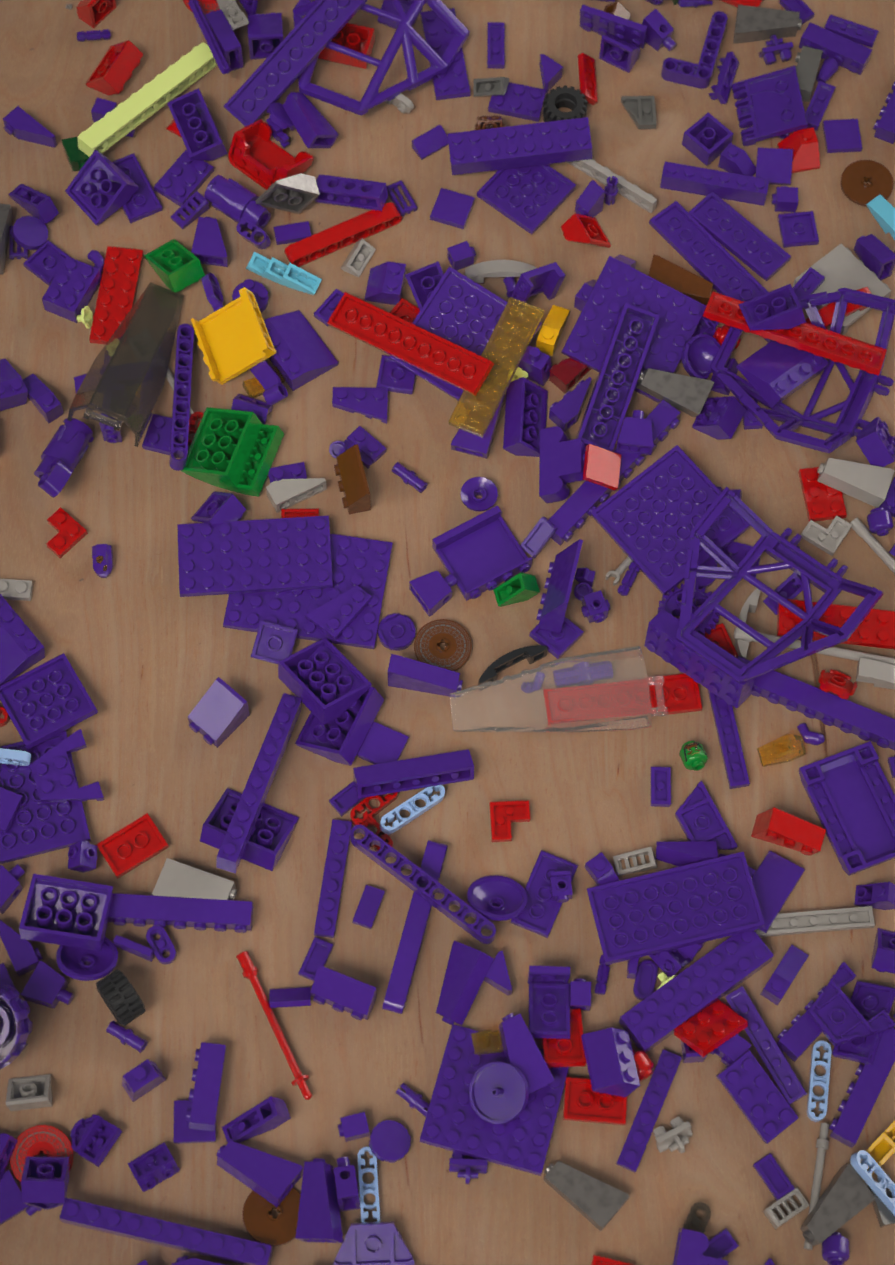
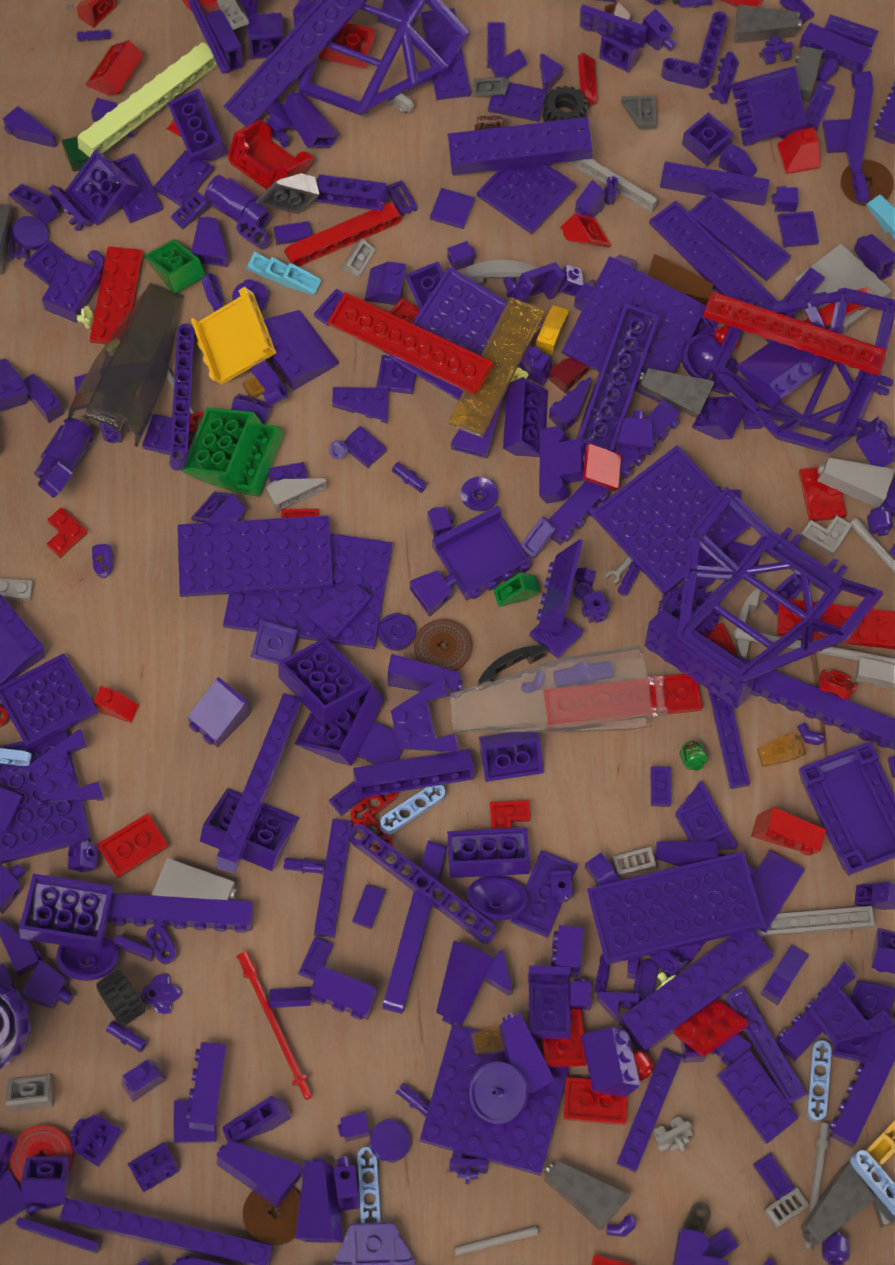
reddish brown slope [334,444,371,515] -> none
dark purple slope [412,125,449,160] -> none
dark purple slope [739,284,806,330] -> none
dark purple tile [756,148,793,185] -> none
none -> dark purple tile [15,1217,100,1254]
none -> dark purple plate [49,184,94,231]
none -> red slope [93,686,139,723]
none -> dark purple plate [141,974,182,1014]
none -> dark purple axle [283,858,324,874]
none -> dark purple wing [391,678,460,753]
none -> dark purple brick [427,507,453,538]
none -> dark purple slope [447,828,530,878]
none -> light grey bar [454,1226,538,1256]
none -> dark purple slope [478,728,543,782]
none -> dark purple plate [490,49,527,77]
none -> dark purple brick [551,925,583,977]
none -> dark purple brick [559,264,584,296]
none -> dark purple slope [597,992,639,1021]
none -> dark purple arm [606,1215,636,1237]
none -> dark purple piece [846,71,873,203]

